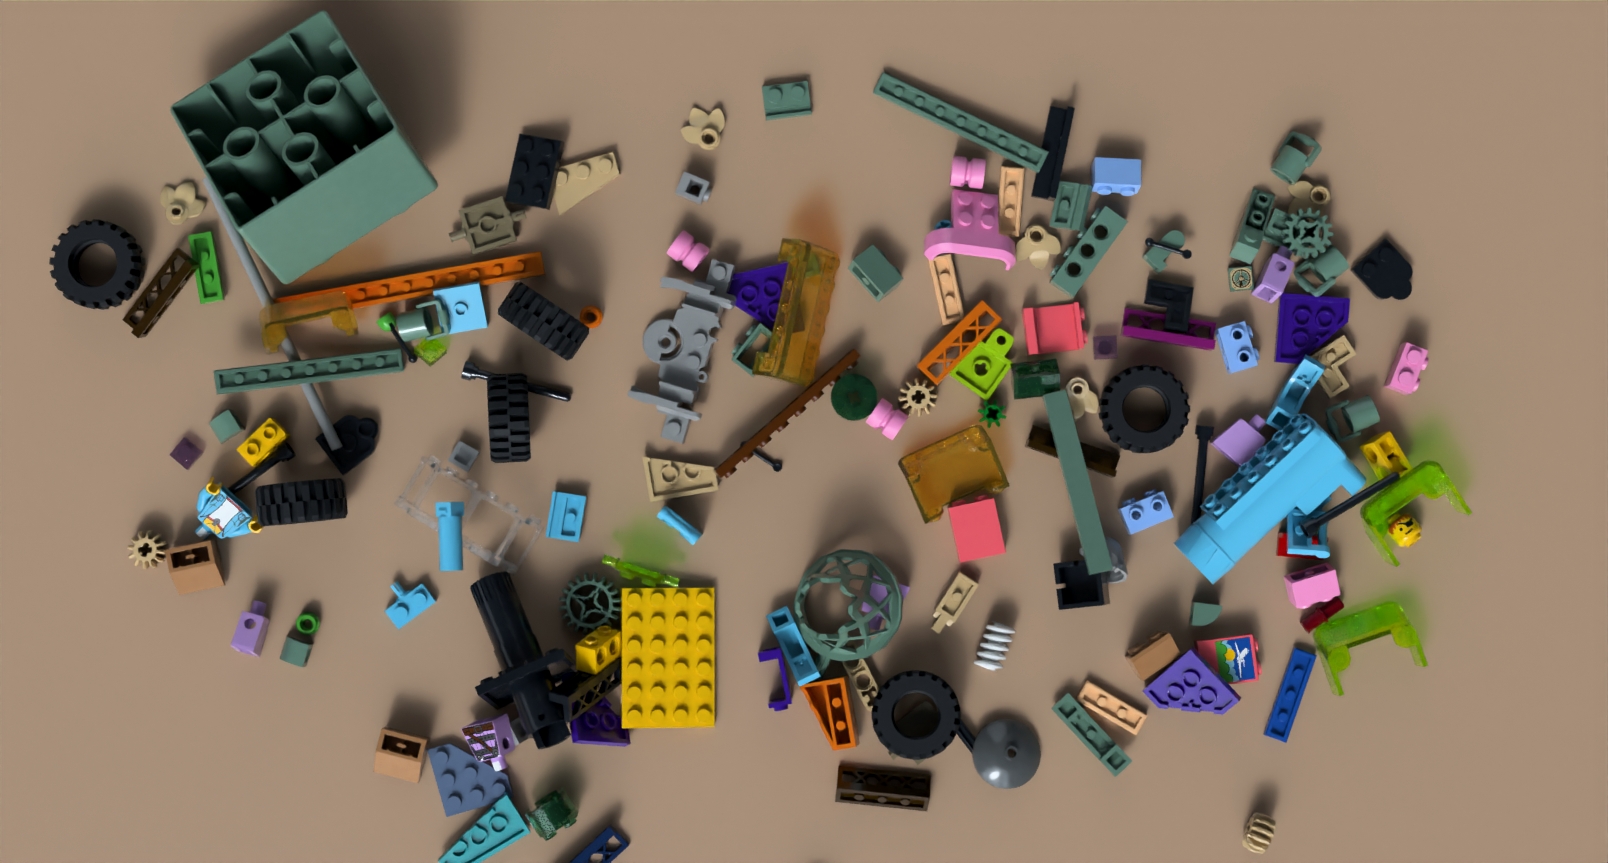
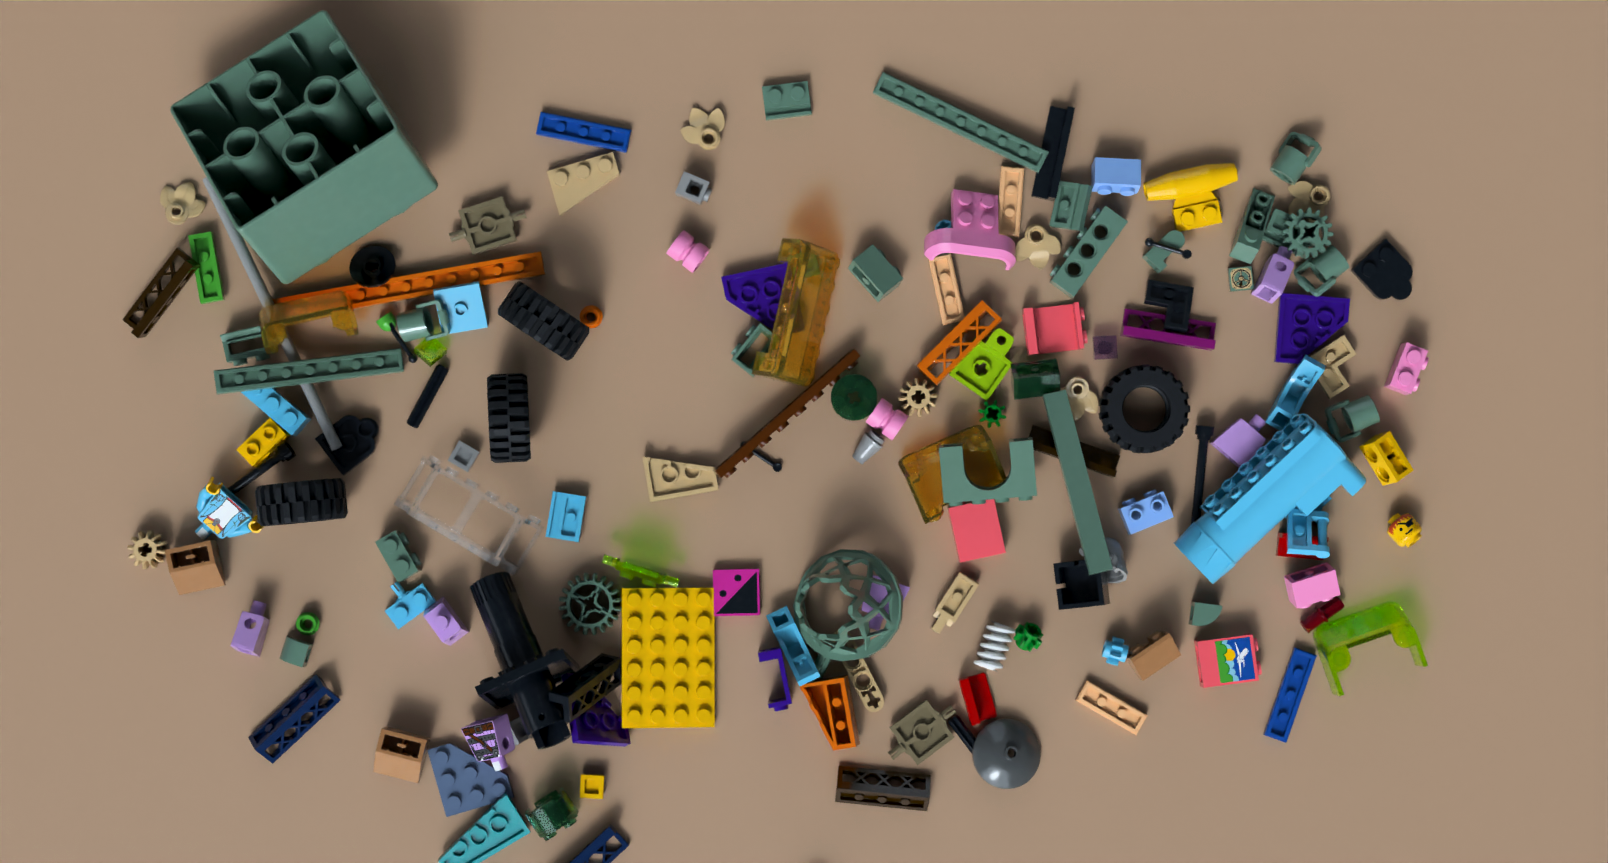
black tyre [49,219,145,310] -> none
clear purple plate [170,437,204,470] -> none
sand green brick [209,409,245,444] -> none
medium azure piece [435,502,464,571] -> none
black piece [461,361,571,402] -> none
black plate [505,134,565,210] -> none
yellow brick [575,626,621,675] -> none
light grey piece [628,259,737,444] -> none
medium azure plate [657,505,703,545] -> none
black tyre [872,670,961,760] -> none
bright pink wheel [950,156,986,189] -> none
sand green slope [1051,693,1132,777] -> none
dark purple plate [1143,646,1241,715] -> none
light blue brick [1215,321,1259,374] -> none
tan gear [1242,813,1276,854] -> none
black piece [1299,472,1400,538] -> none
clear neon green windscreen [1360,460,1472,567] -> none
none -> sand green window [220,325,276,366]
none -> medium azure arch [241,388,311,436]
none -> dark blue fence [248,674,340,764]
none -> black dish [349,246,396,288]
none -> sand green brick [375,530,422,582]
none -> black axle [407,364,449,428]
none -> lavender torso [423,596,469,646]
none -> blue tile [536,112,631,153]
none -> yellow plate [580,774,605,799]
none -> tile [713,569,760,616]
none -> light grey cone [852,429,885,465]
none -> sand green arch [939,437,1037,506]
none -> red panel [958,672,997,726]
none -> green gear [1013,622,1043,652]
none -> medium azure gear [1102,636,1129,666]
none -> yellow plate [1143,163,1238,232]

